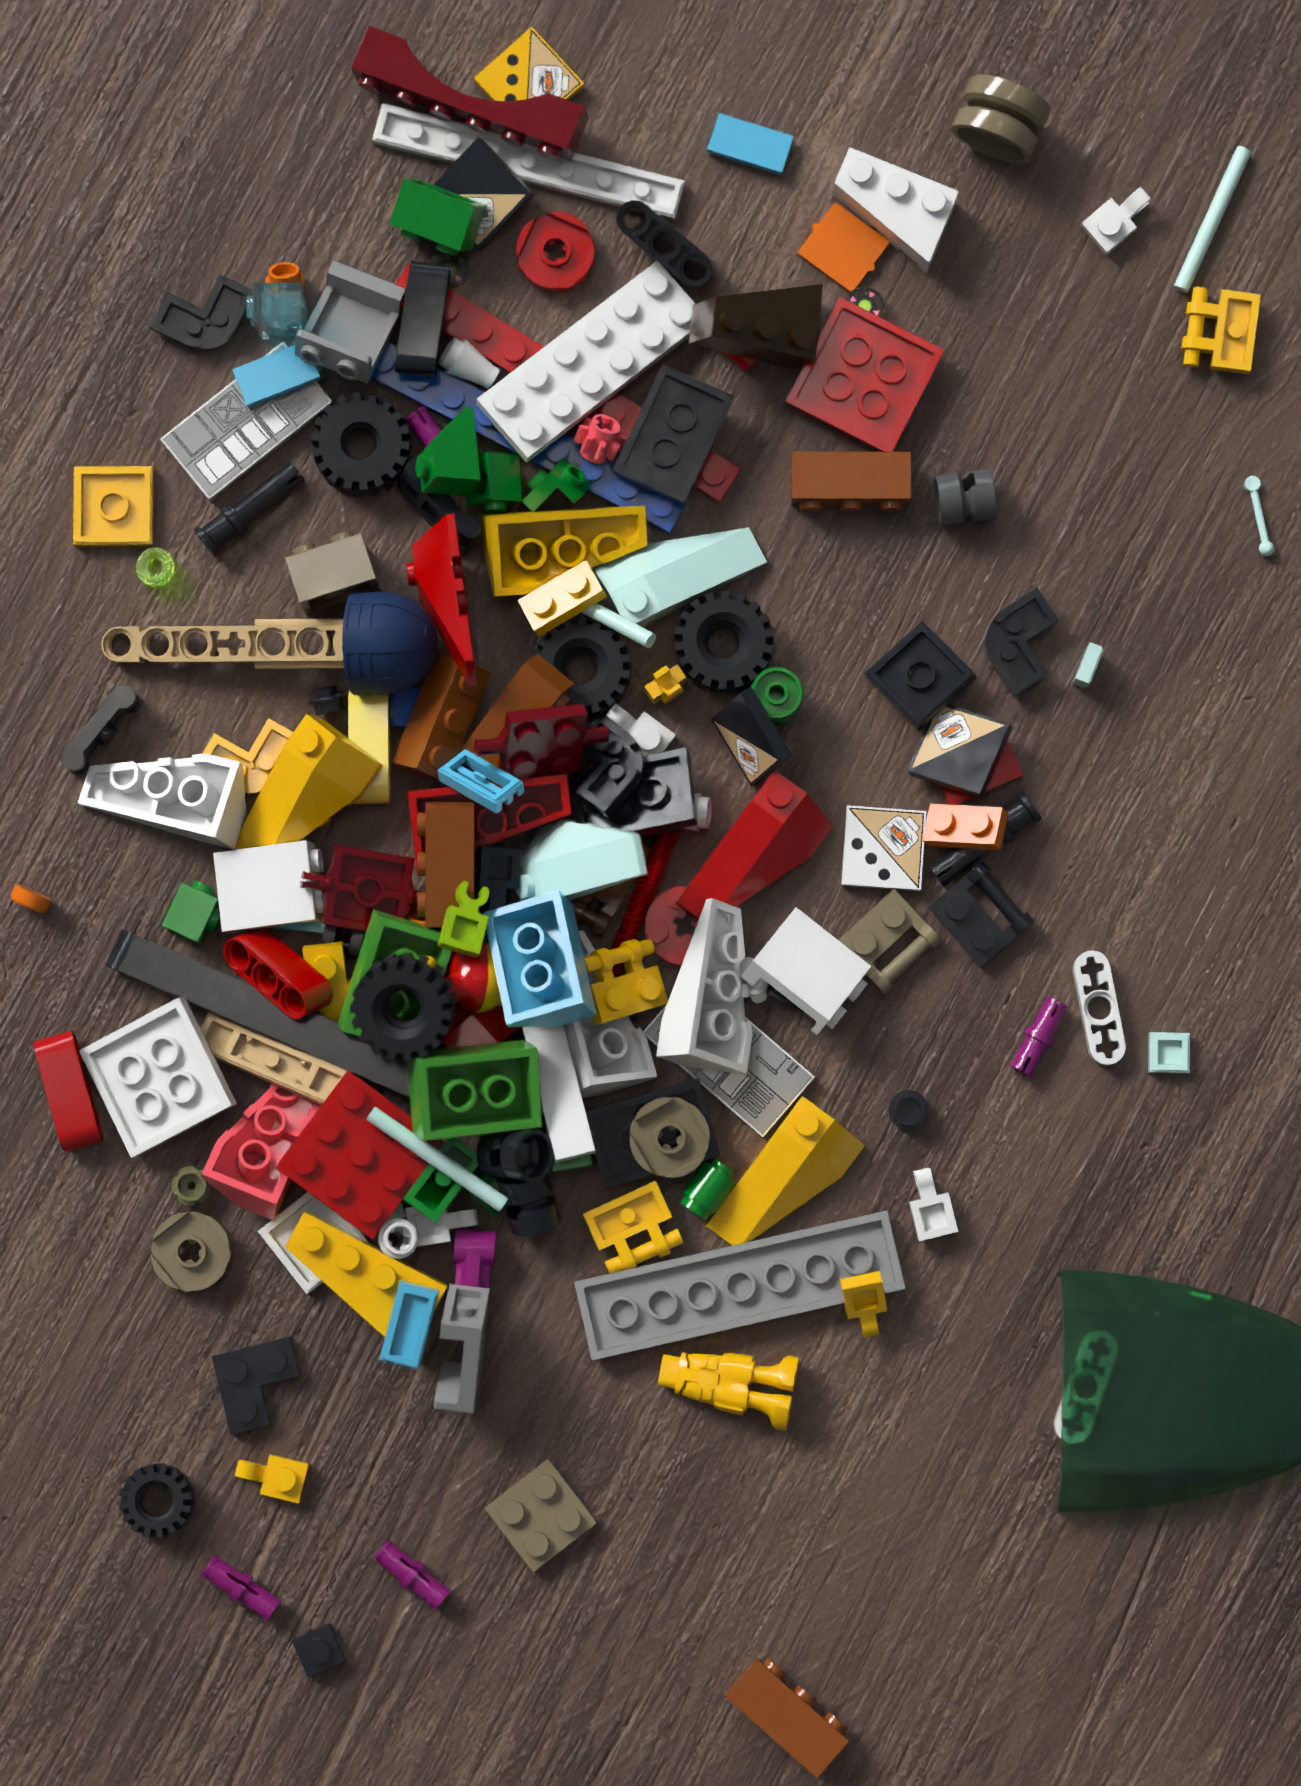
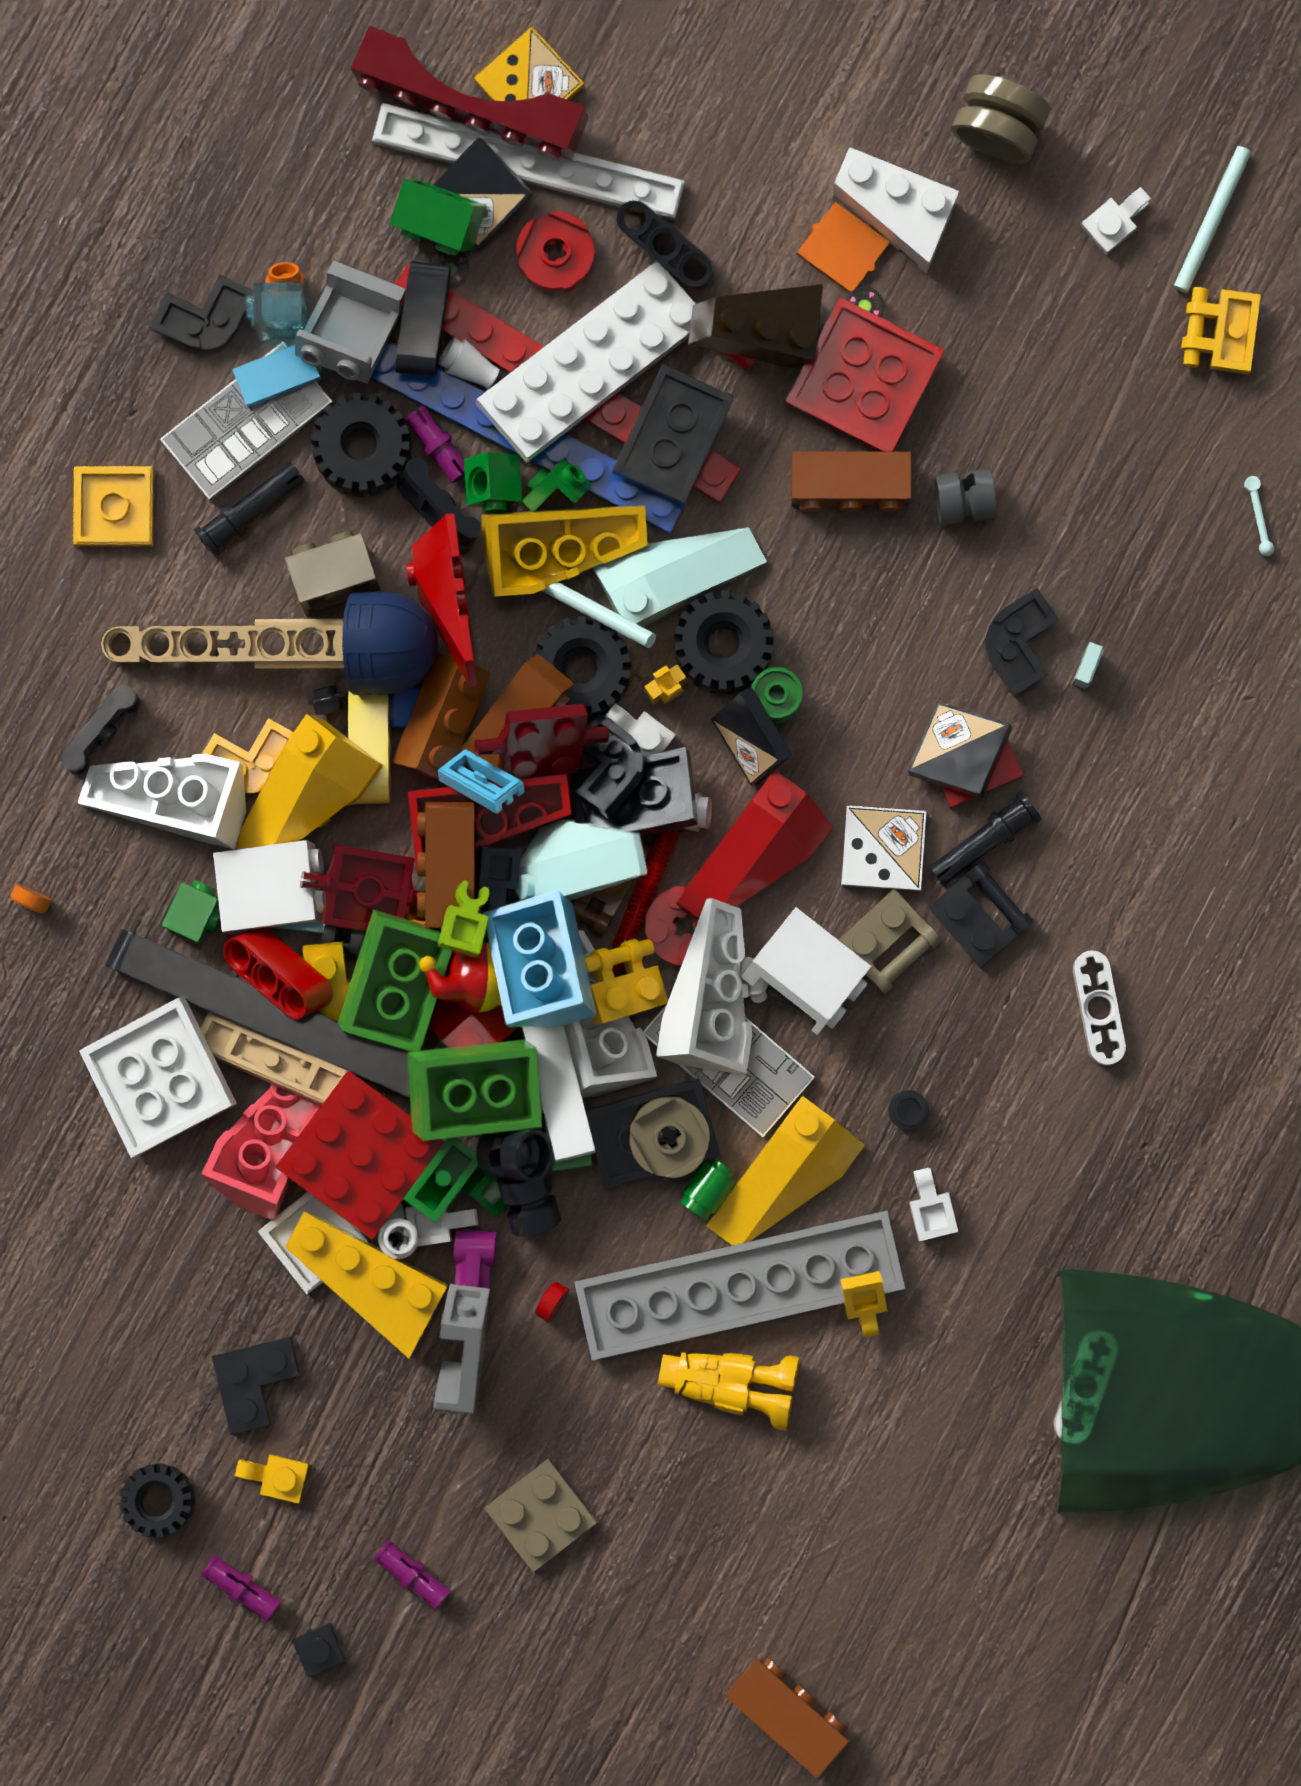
red beam [34,1030,104,1152] -> none
clear neon green plate [136,547,176,587] -> none
dark tan plate [151,1212,232,1292] -> none
olive plate [171,1166,210,1206] -> none
black tyre [350,952,458,1061] -> none
light aqua bar [366,1107,508,1211] -> none
medium azure tile [379,1280,439,1370] -> none
green slope [415,407,480,496] -> none
plate [518,560,607,637] -> none
coral gear [574,414,626,464] -> none
yellow plate [583,1181,684,1273] -> none
medium azure tile [707,113,794,176] -> none
black tile [864,621,977,731] -> none
plate [922,804,1008,850] -> none
magenta pin [1009,996,1069,1078] -> none
light aqua tile [1148,1032,1190,1074] -> none
none -> red tile [535,1281,570,1323]

